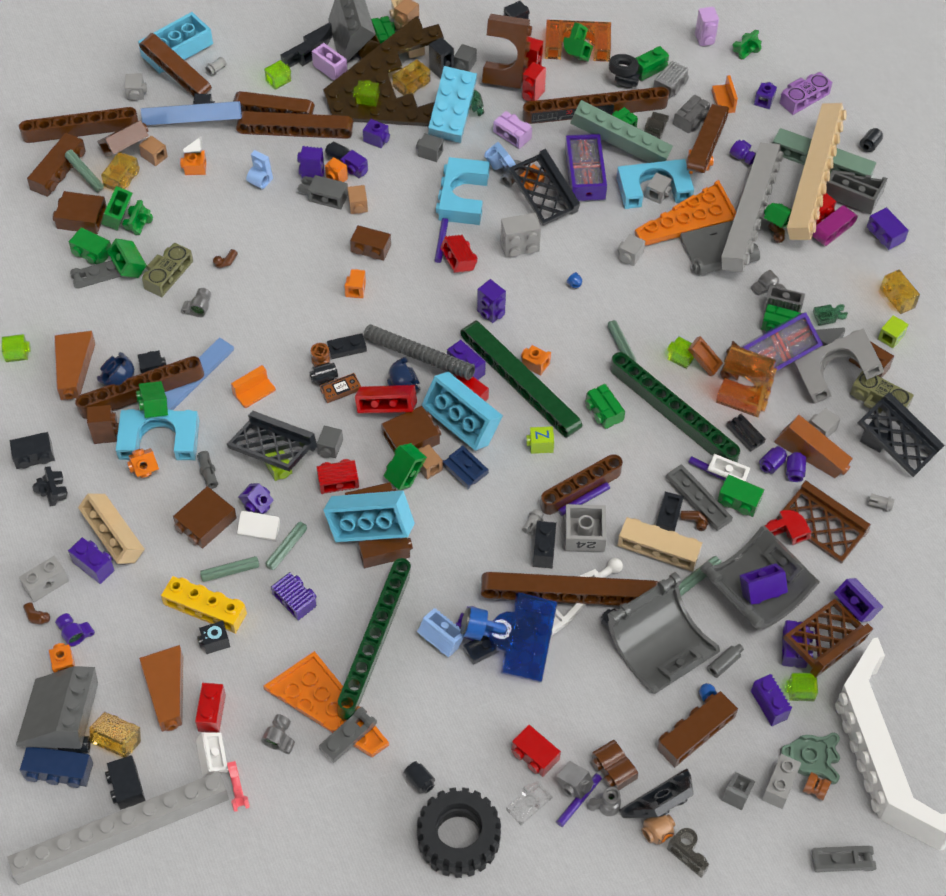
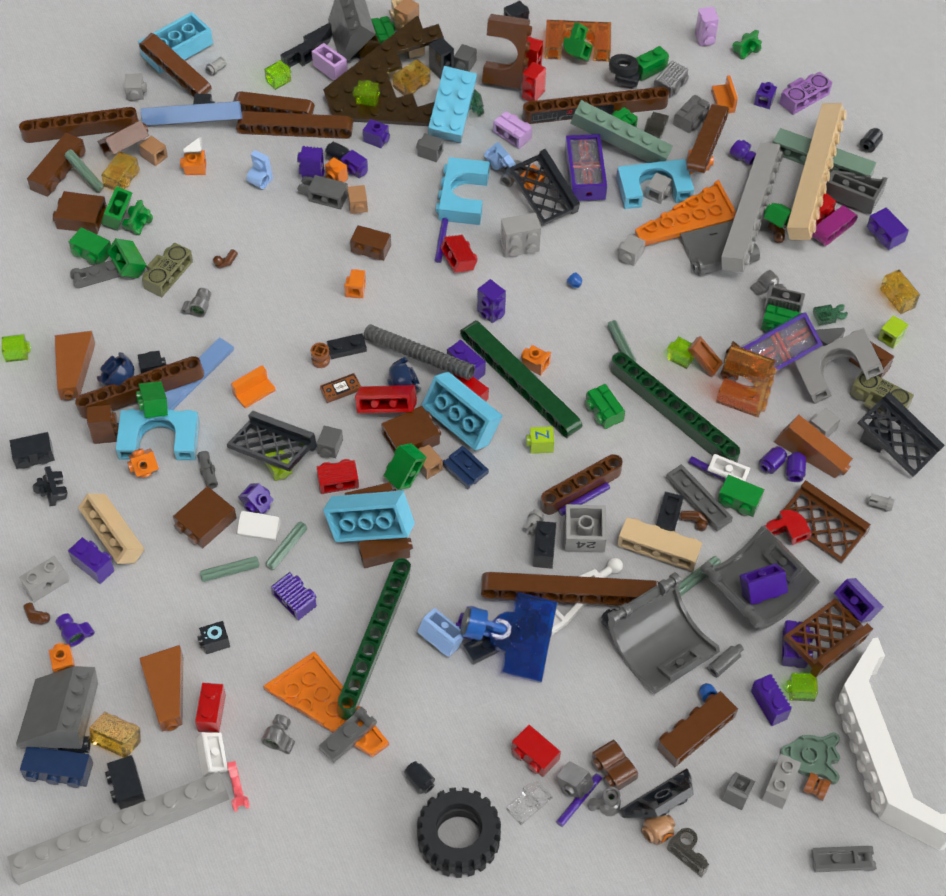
yellow brick [161,576,247,634] -> none
black brick [309,362,338,385] -> none
black tile [726,414,766,452] -> none

